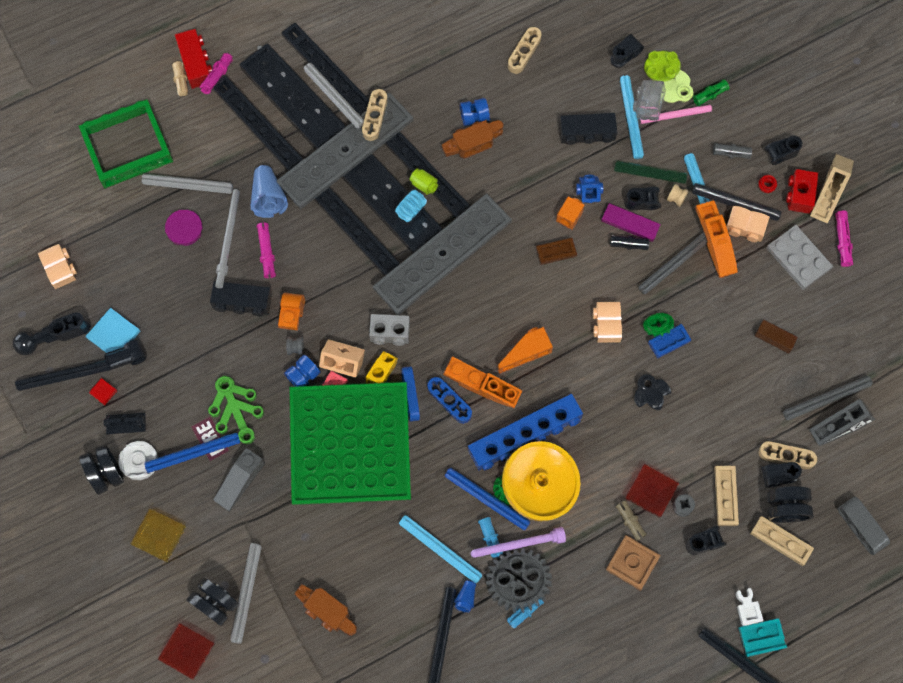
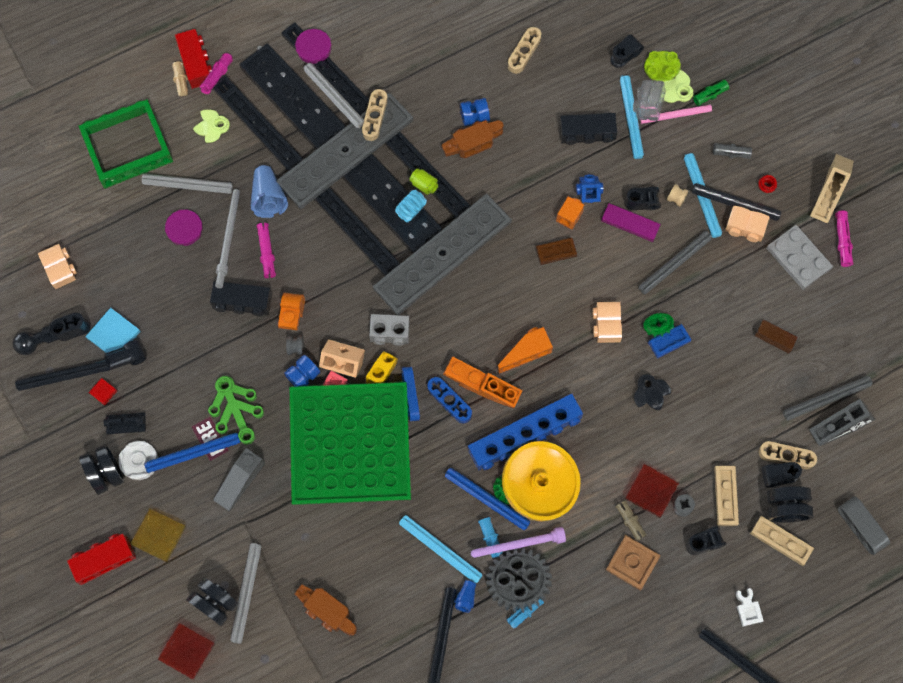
black pin [610,235,649,251] -> none
clear green axle [614,161,687,184] -> none
orange slope [695,200,738,278] -> none
teal plate [738,618,787,657] -> none
black piece [764,135,803,165] -> none
red brick [786,169,818,214] -> none
none -> red brick [67,533,136,585]
none -> yellowish green plate [193,110,230,143]
none -> magenta tile [295,29,332,64]

